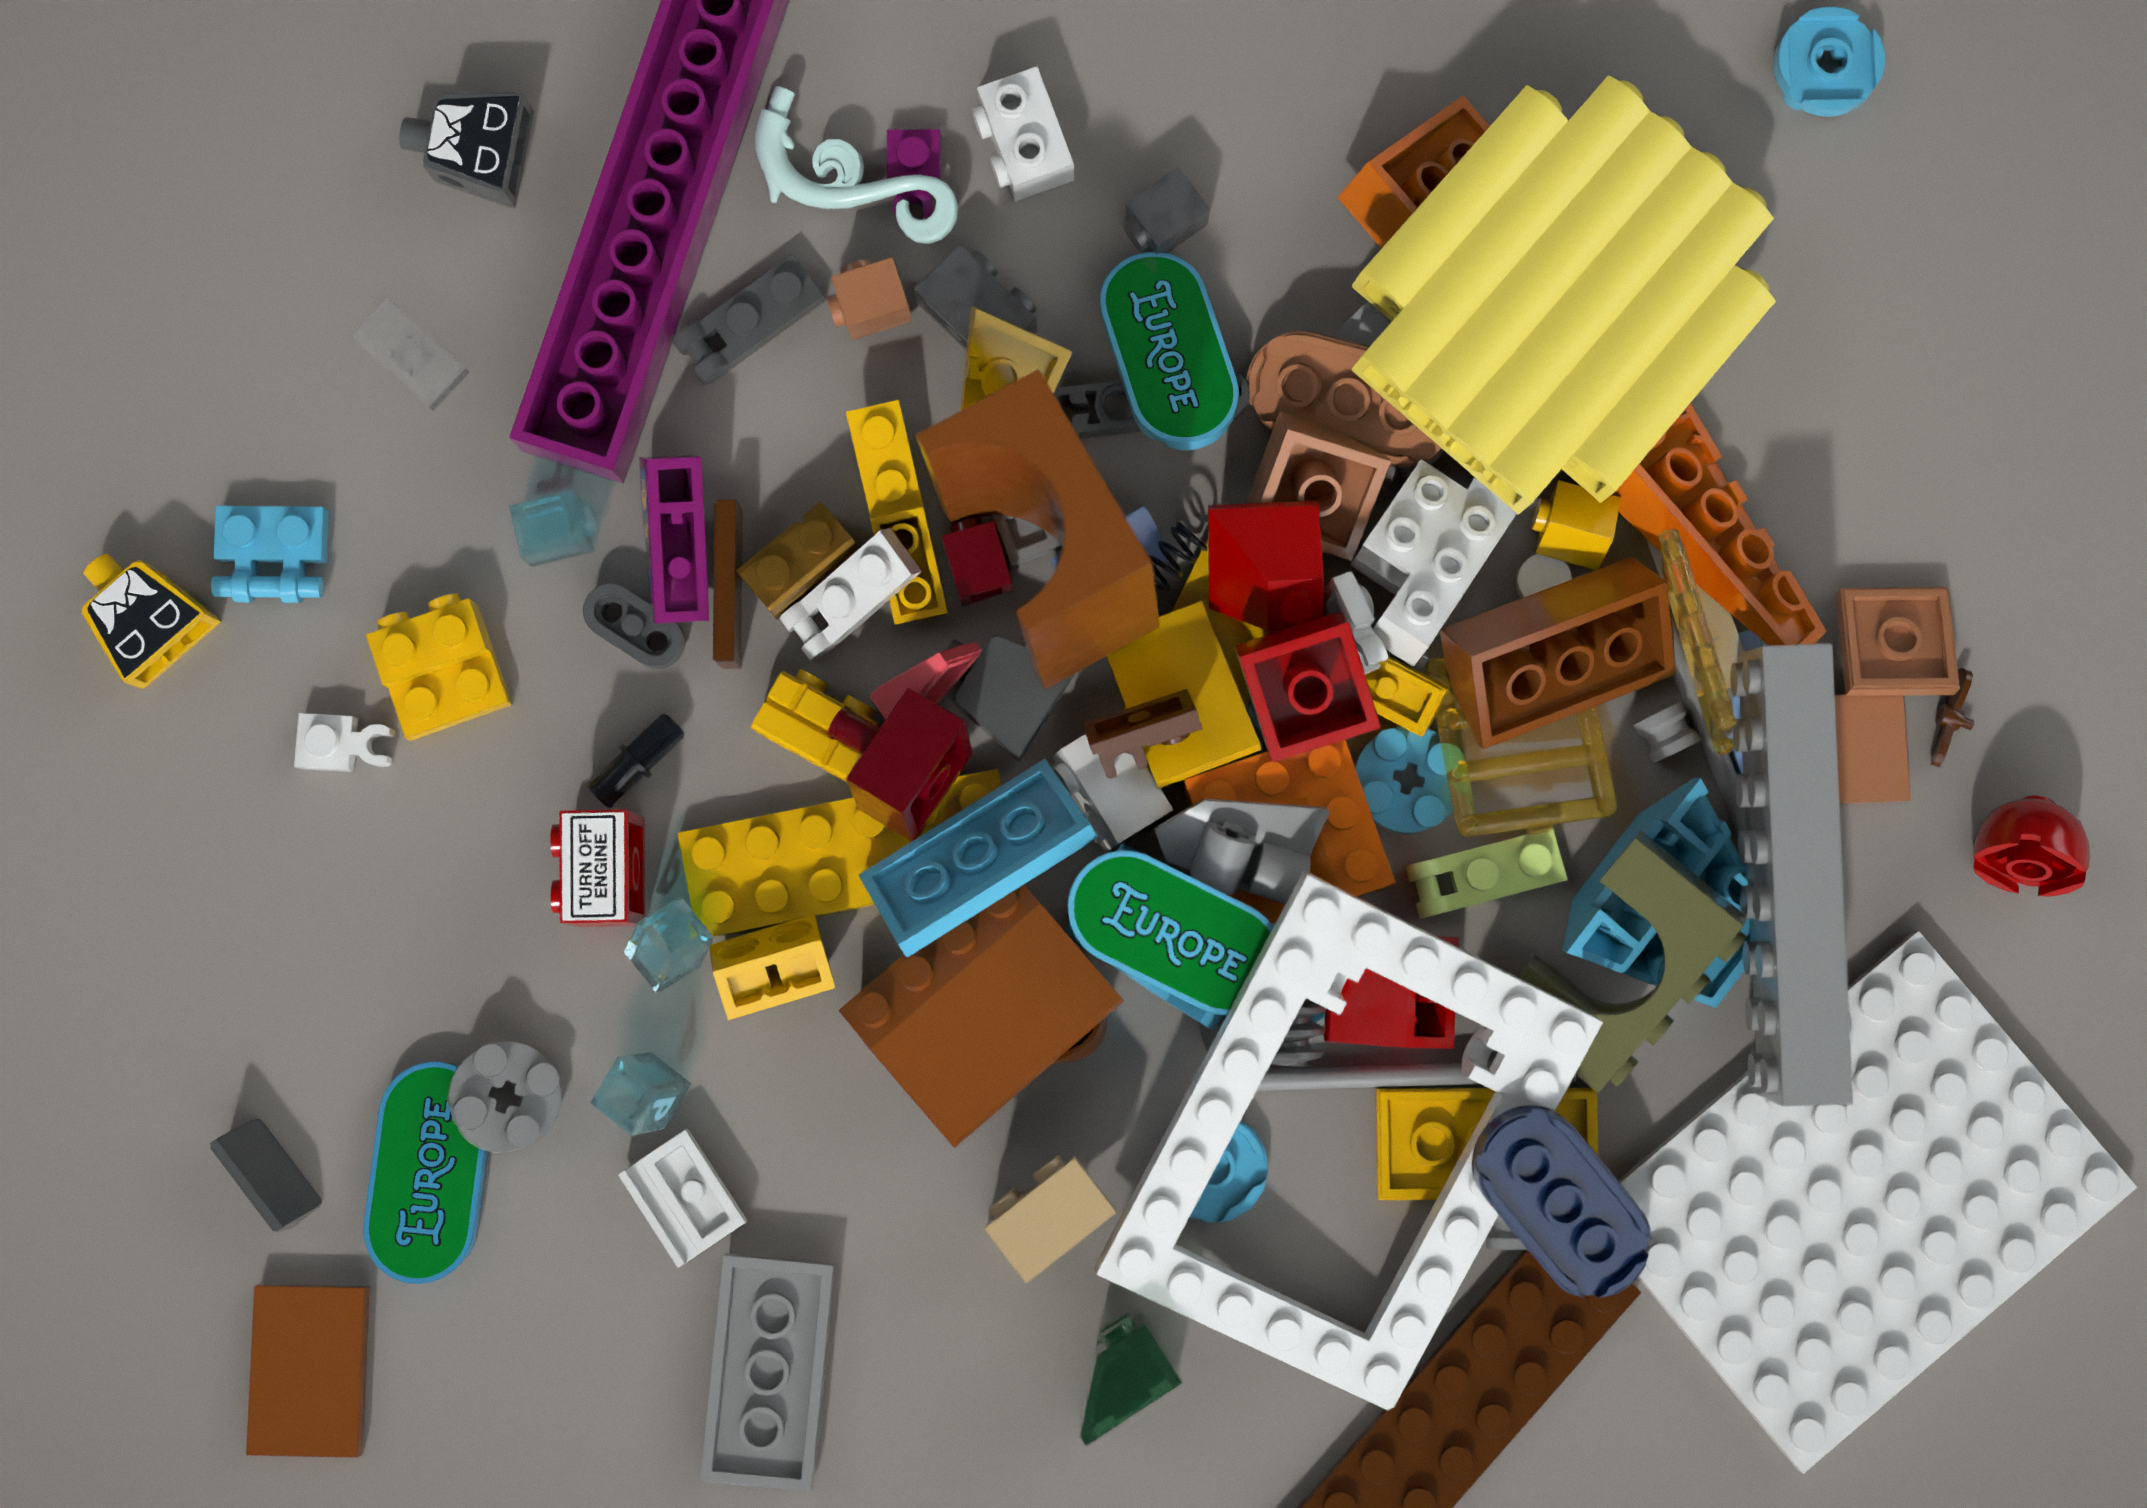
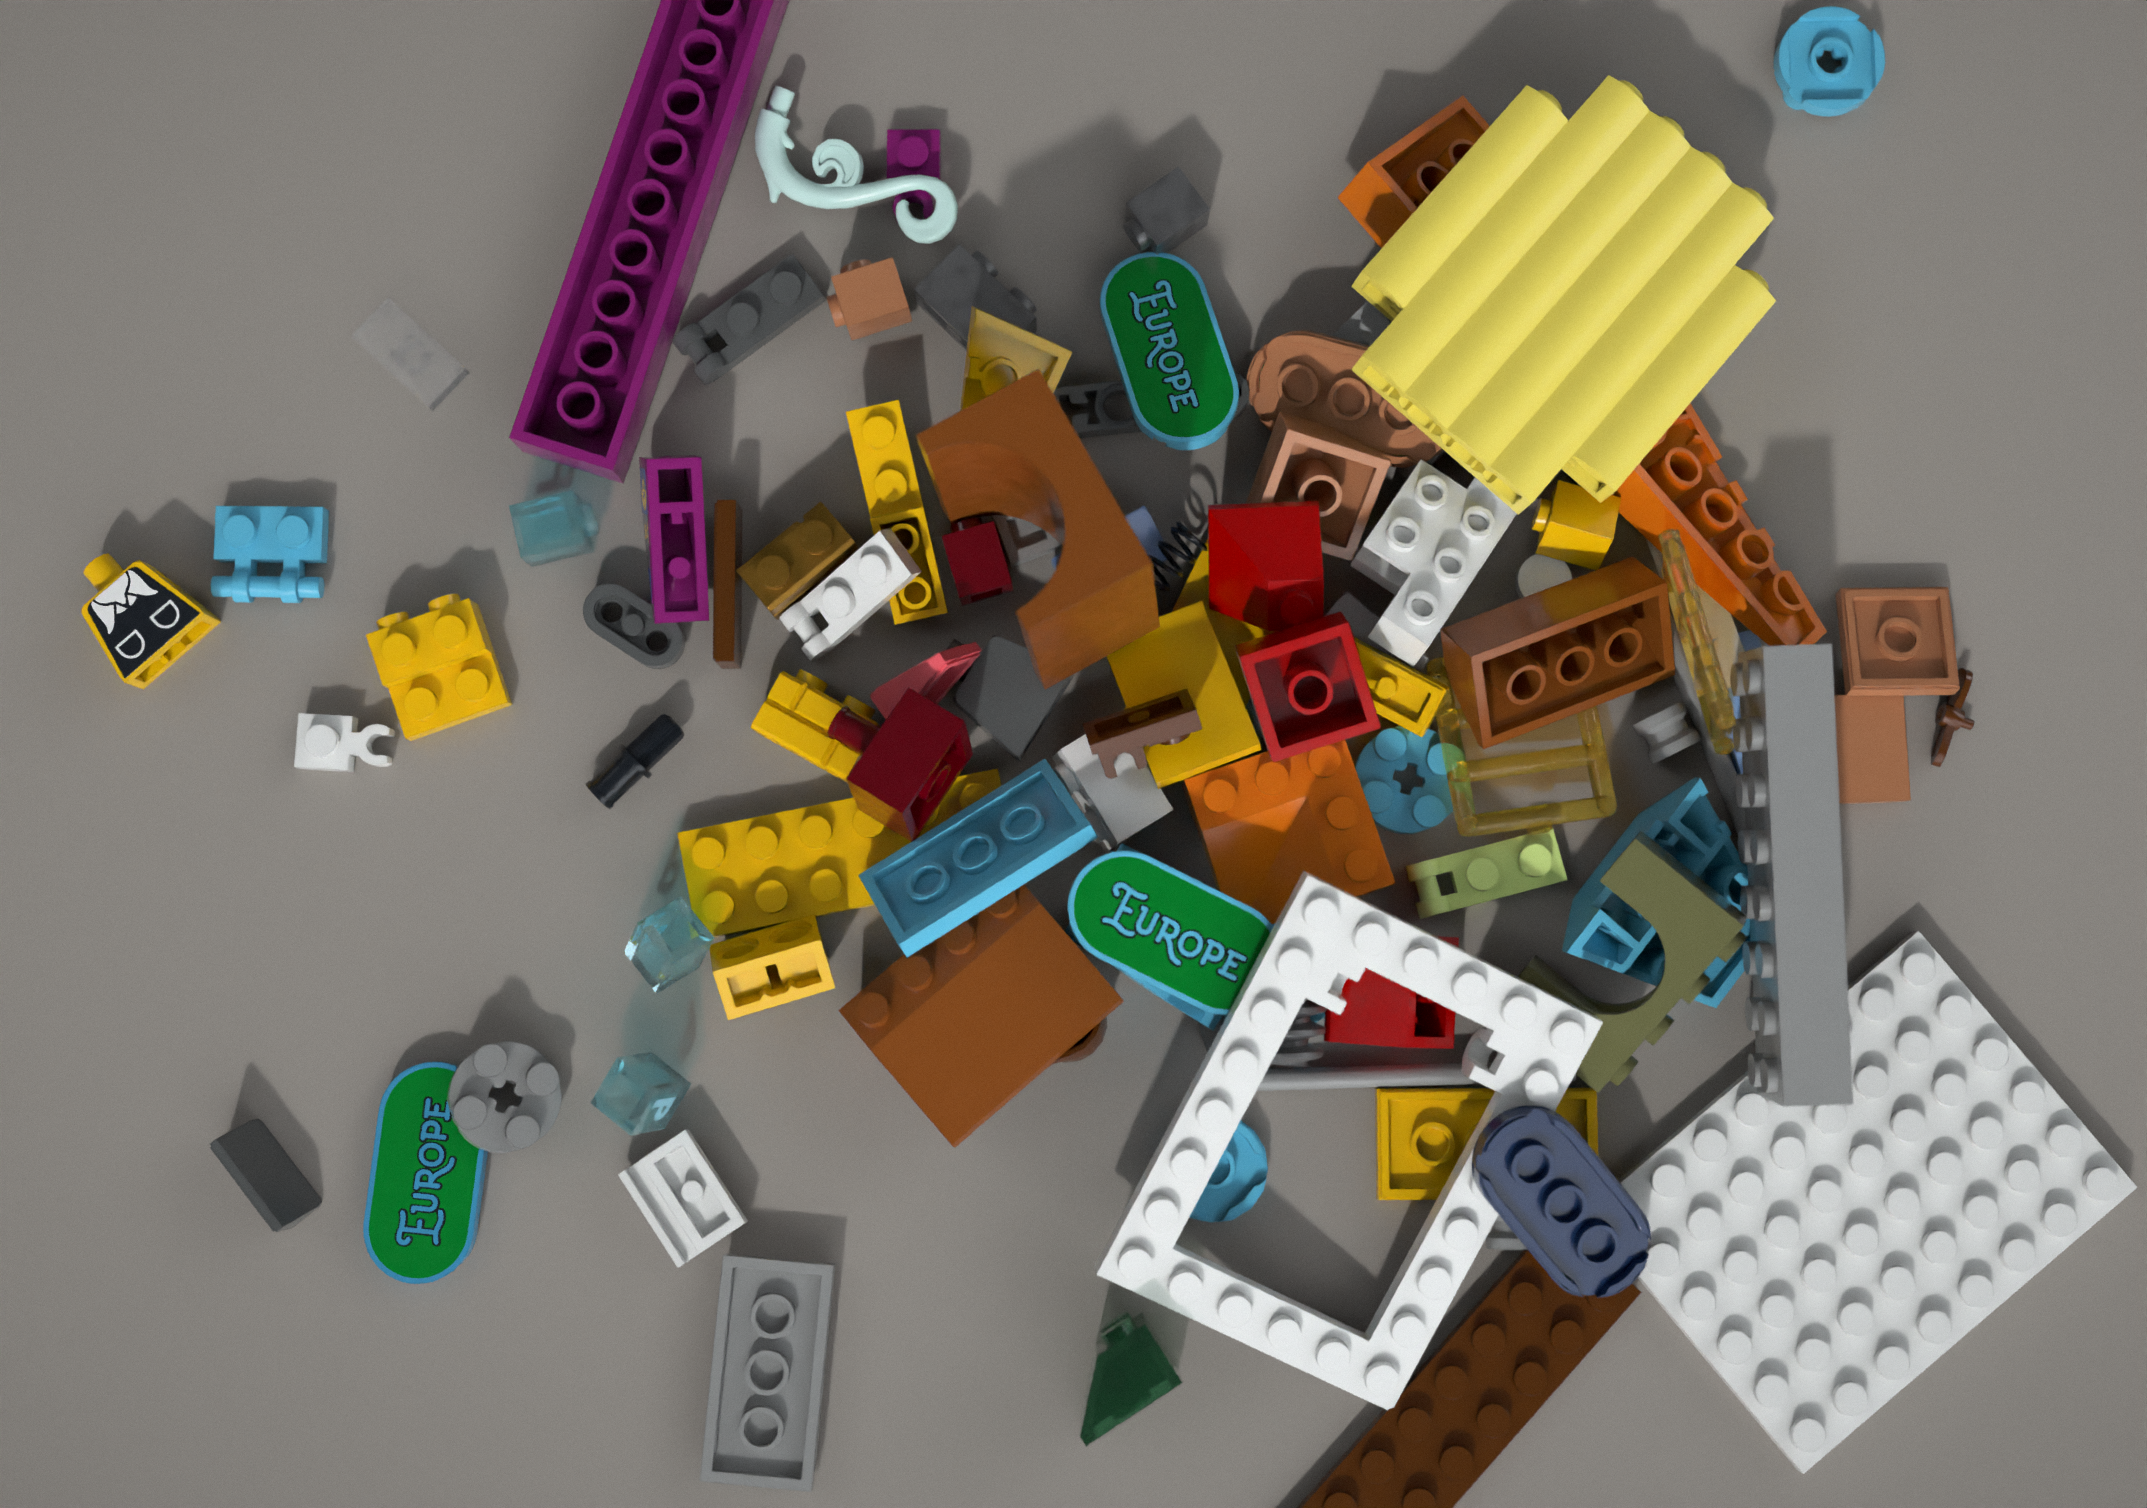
dark orange tile [246,1284,370,1458] -> none
torso [399,93,534,208] -> none
brick [550,809,645,927] -> none
white brick [971,66,1074,202] -> none
tan brick [984,1155,1116,1283] -> none
light grey panel [1155,799,1330,905] -> none
white plate [1323,571,1388,674] -> none
red cylinder [1973,795,2090,897] -> none

